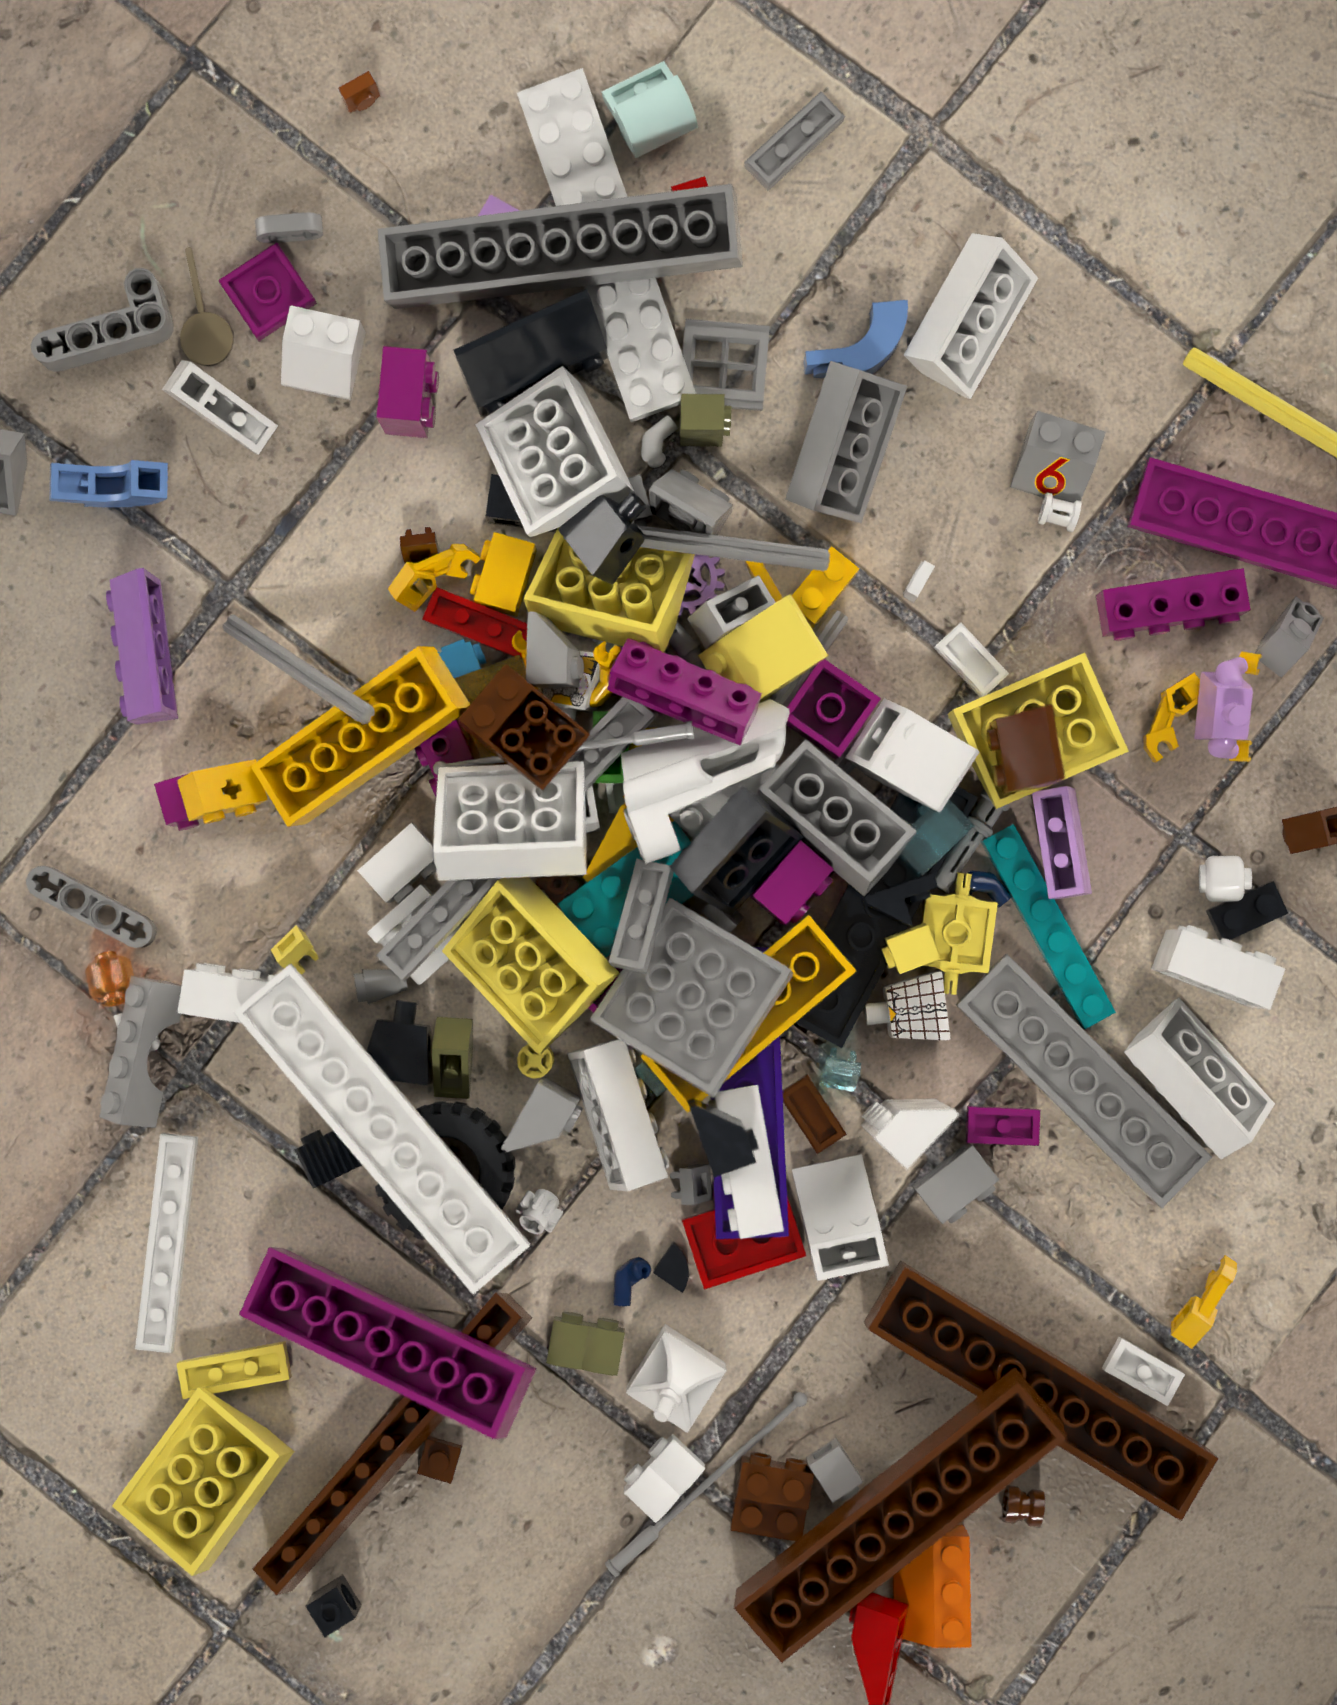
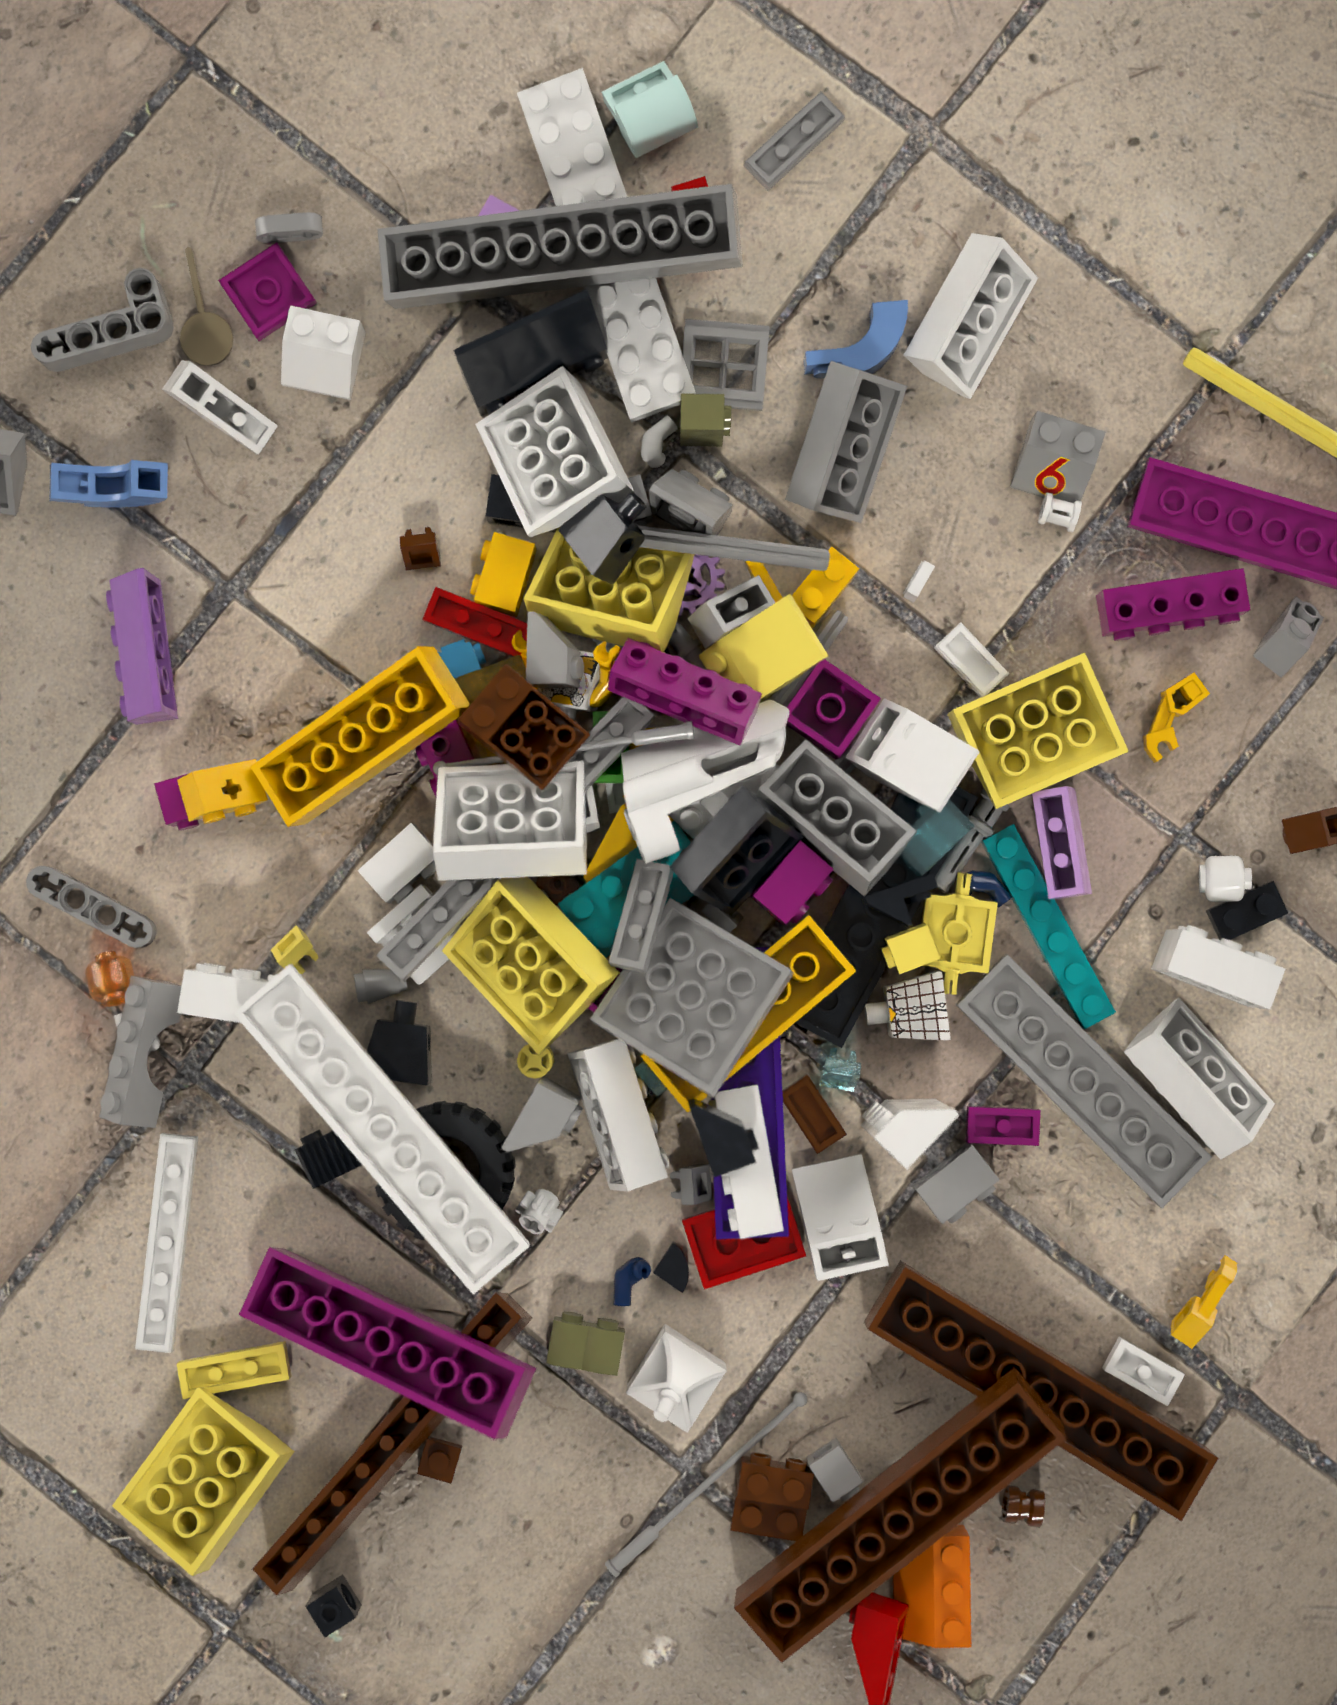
light grey axle [223,615,375,724] -> none
dark orange plate [338,71,380,113] -> none
magenta brick [376,346,439,438] -> none
yellow piece [388,544,480,612] -> none
olive slope [432,1017,473,1099] -> none
white brick [624,1434,705,1523] -> none
reddish brown slope [986,705,1065,794] -> none
lavender torso [1194,651,1262,762] -> none

